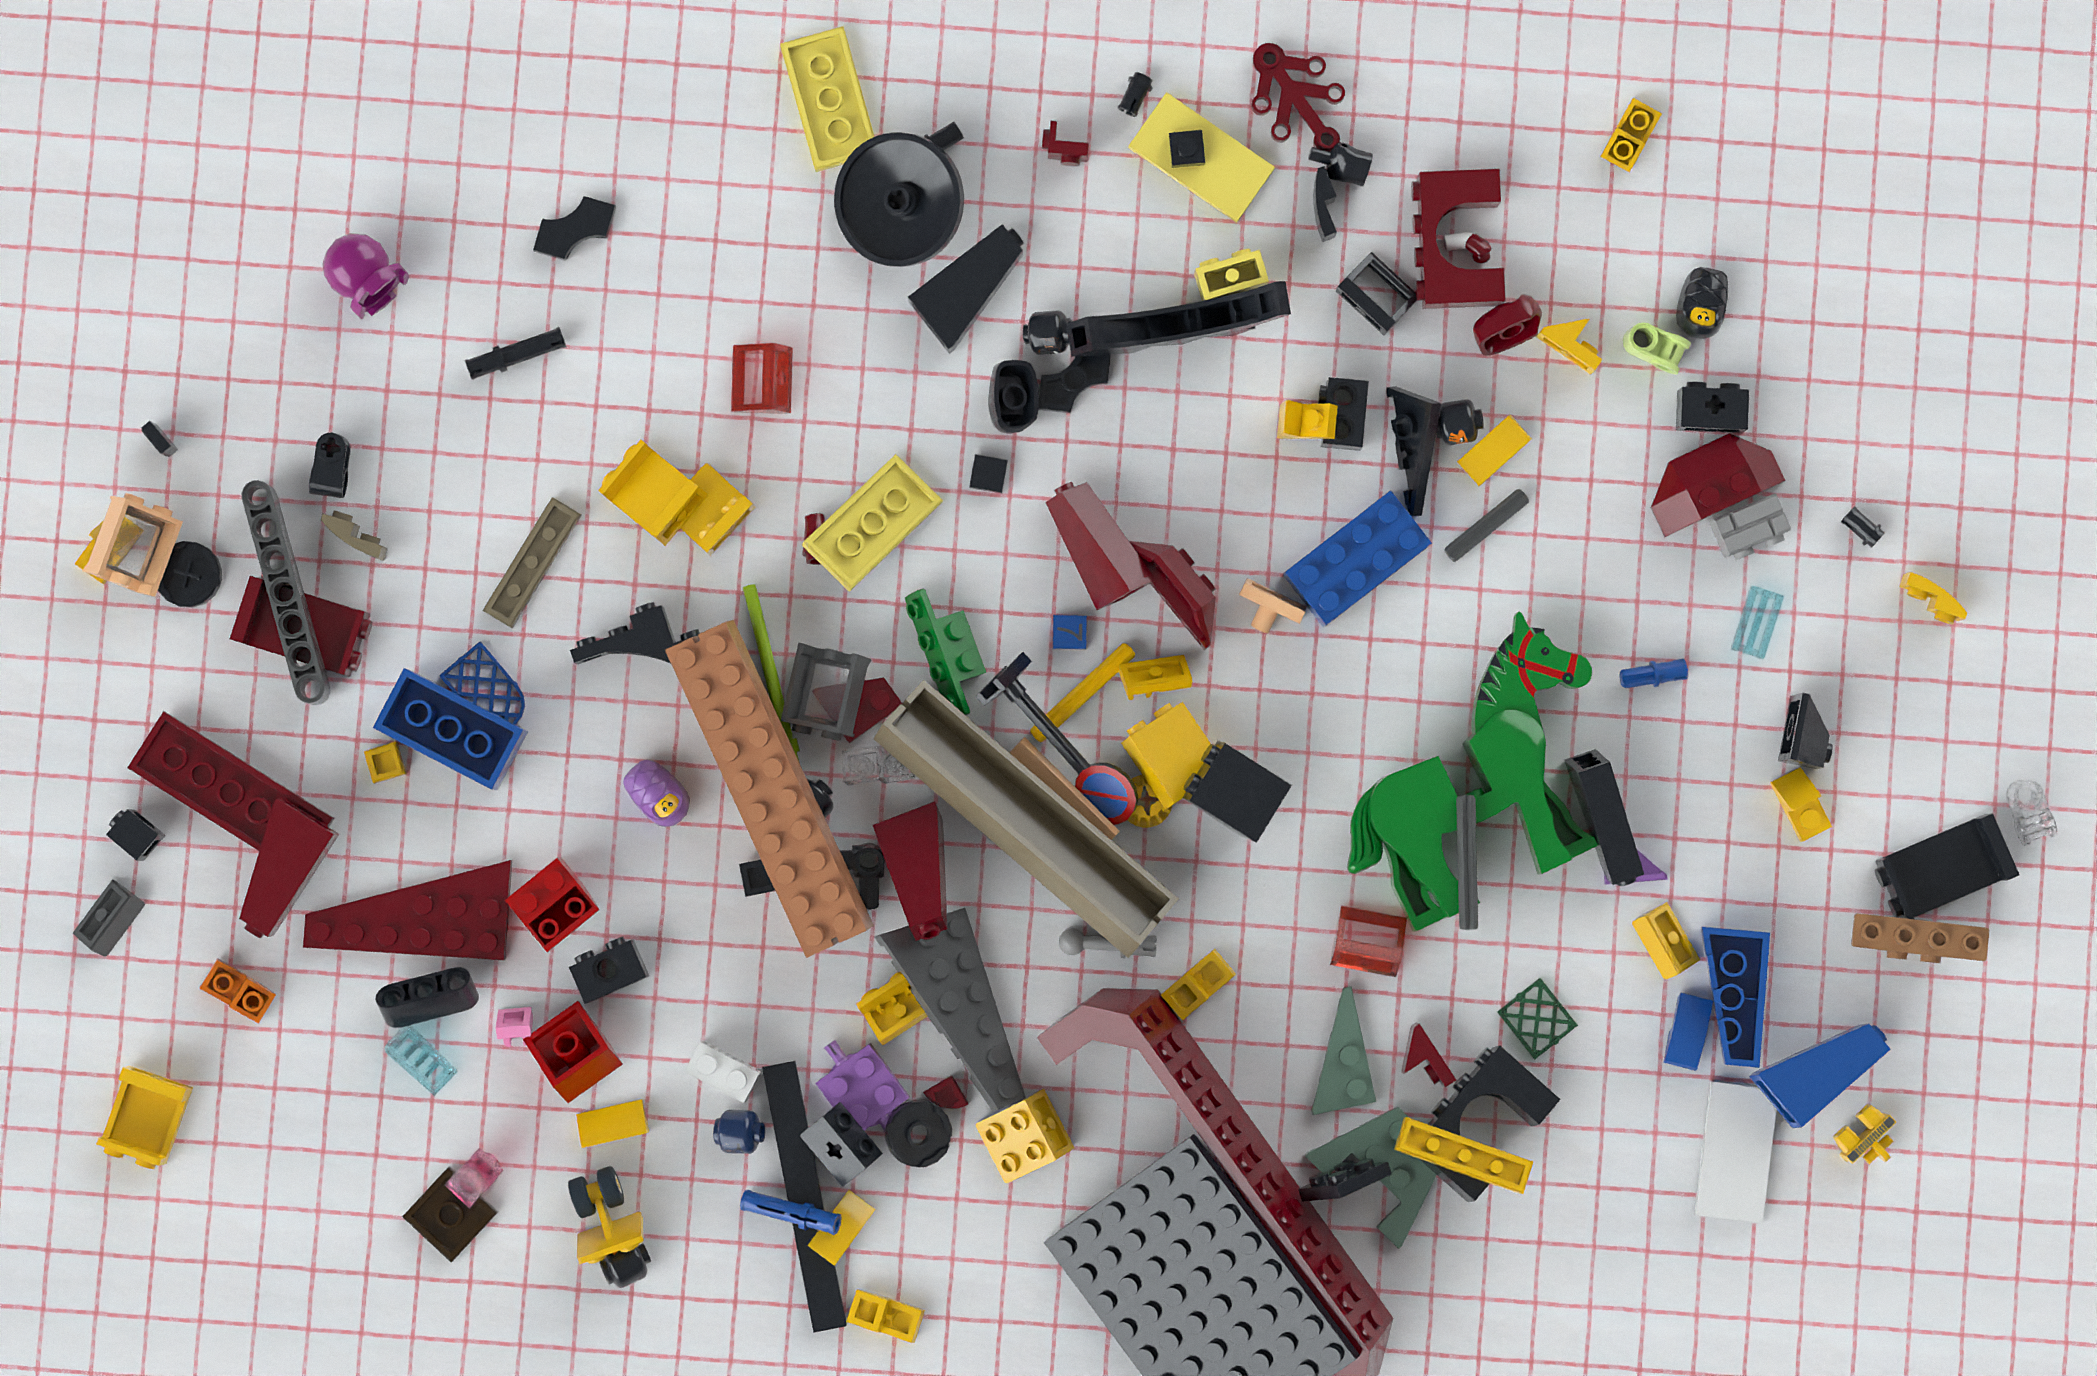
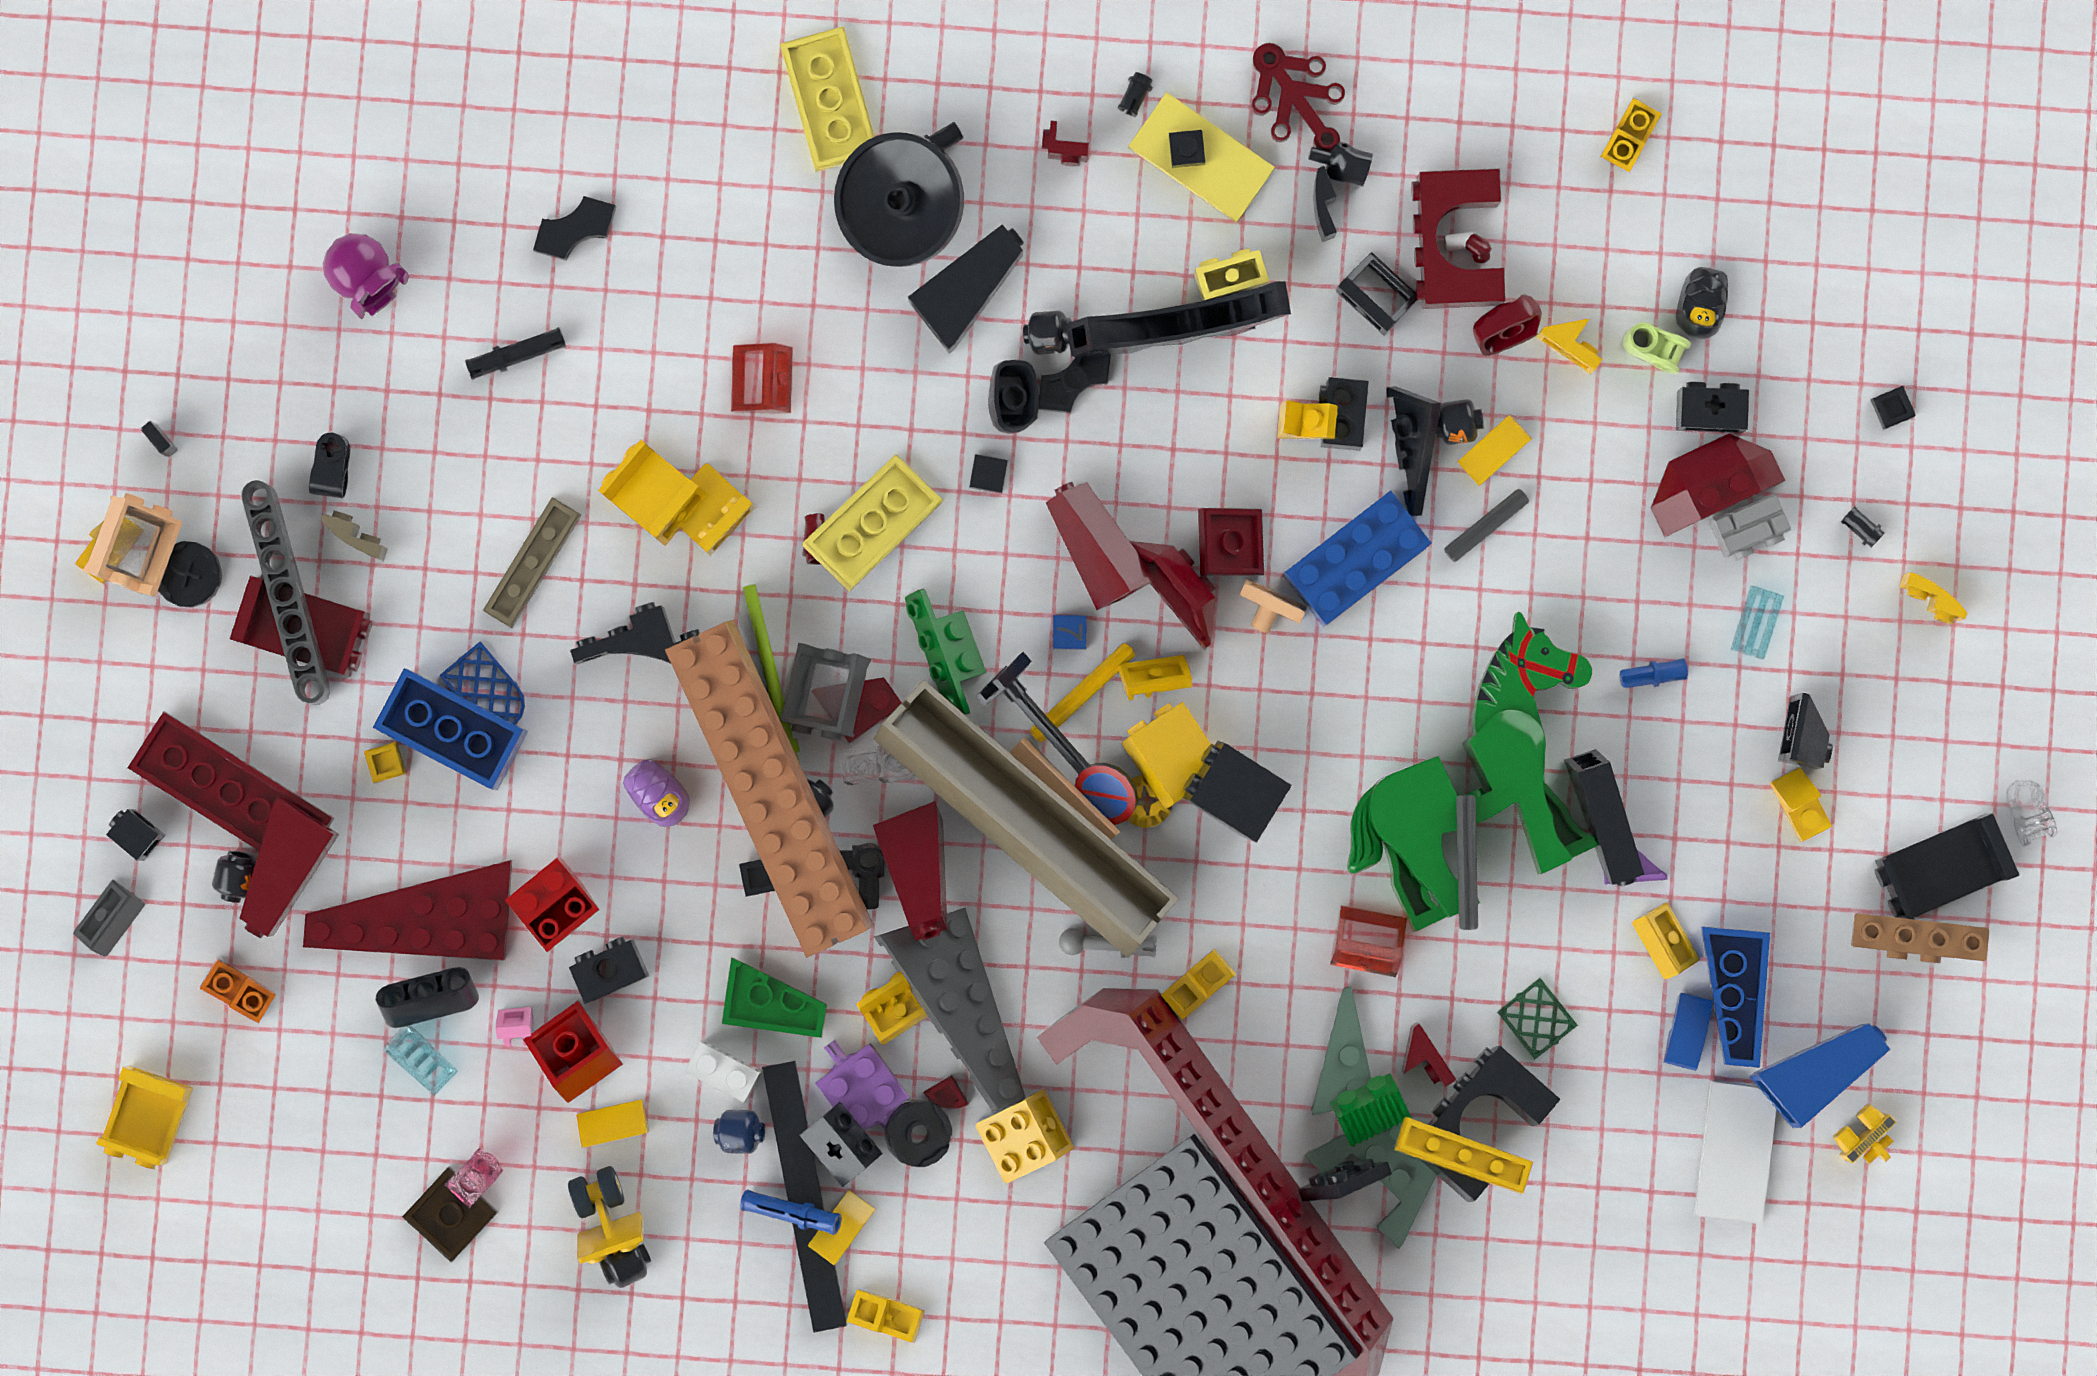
none -> black head [212,851,256,903]
none -> green wing [722,957,827,1038]
none -> dark red tile [1198,508,1264,576]
none -> green brick [1329,1073,1411,1147]
none -> black tile [1870,386,1916,430]

